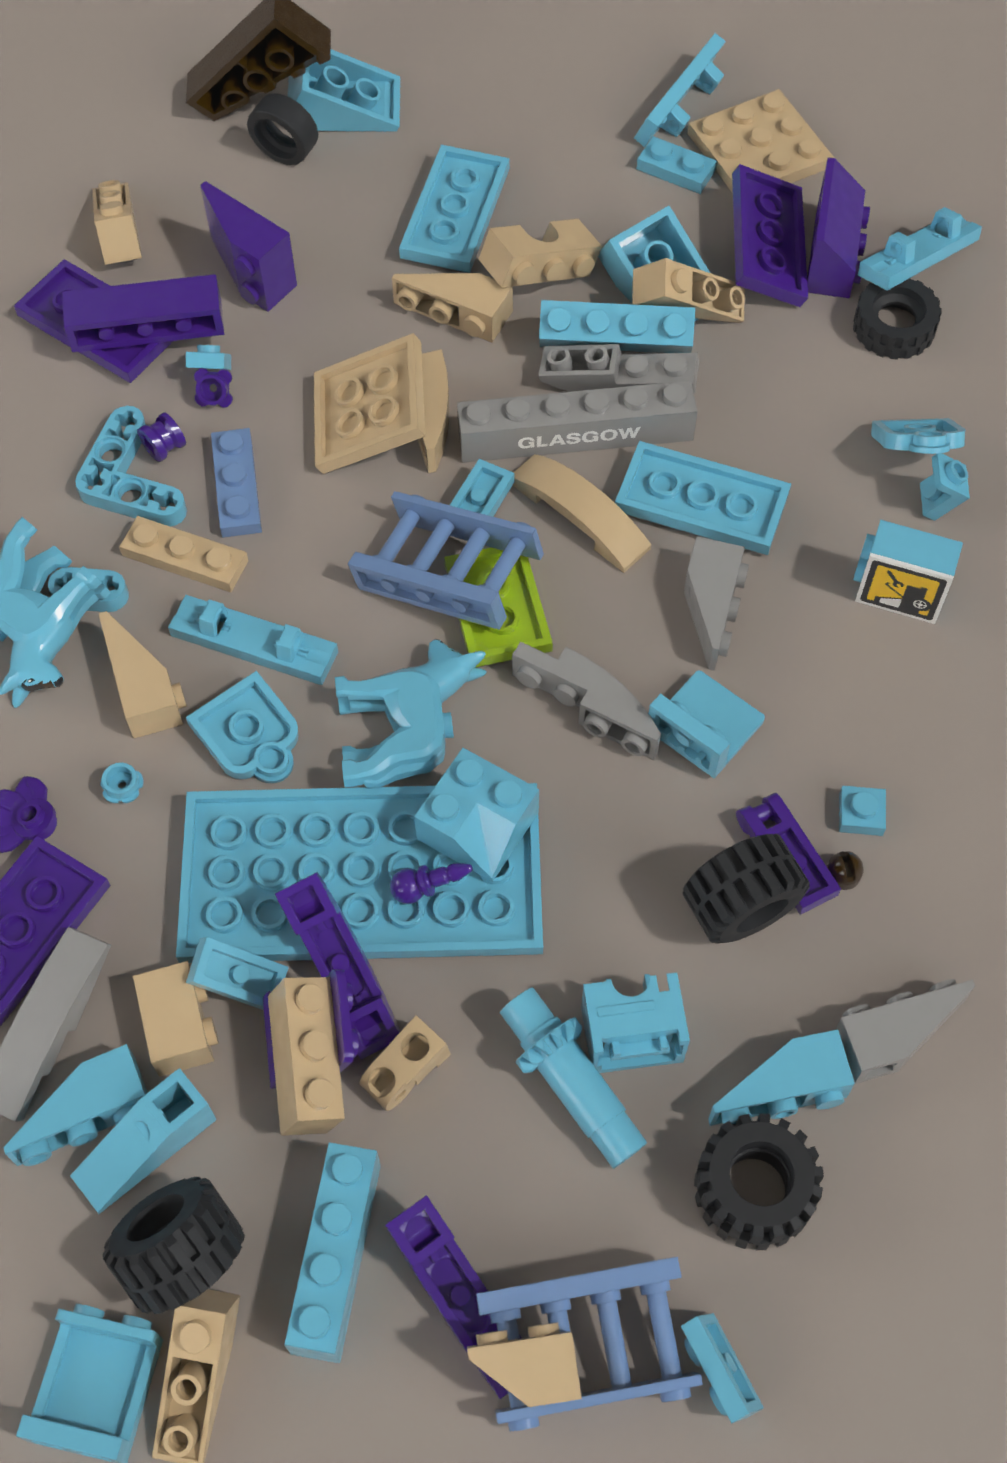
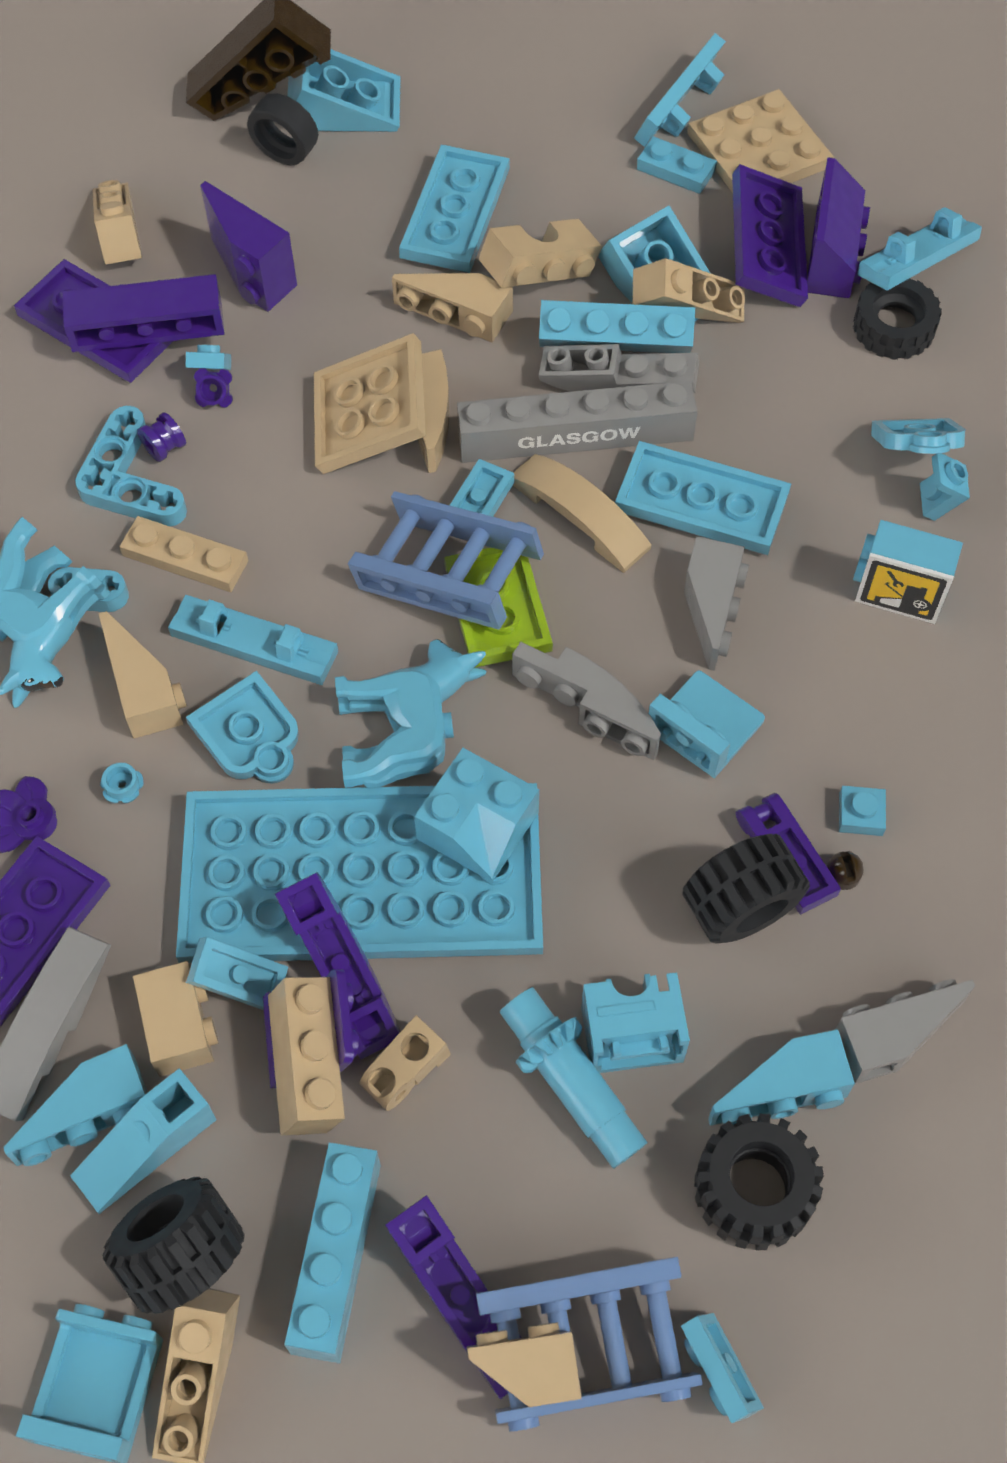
medium blue plate [211,428,262,538] -> none
dark purple bar [390,863,473,904] -> none

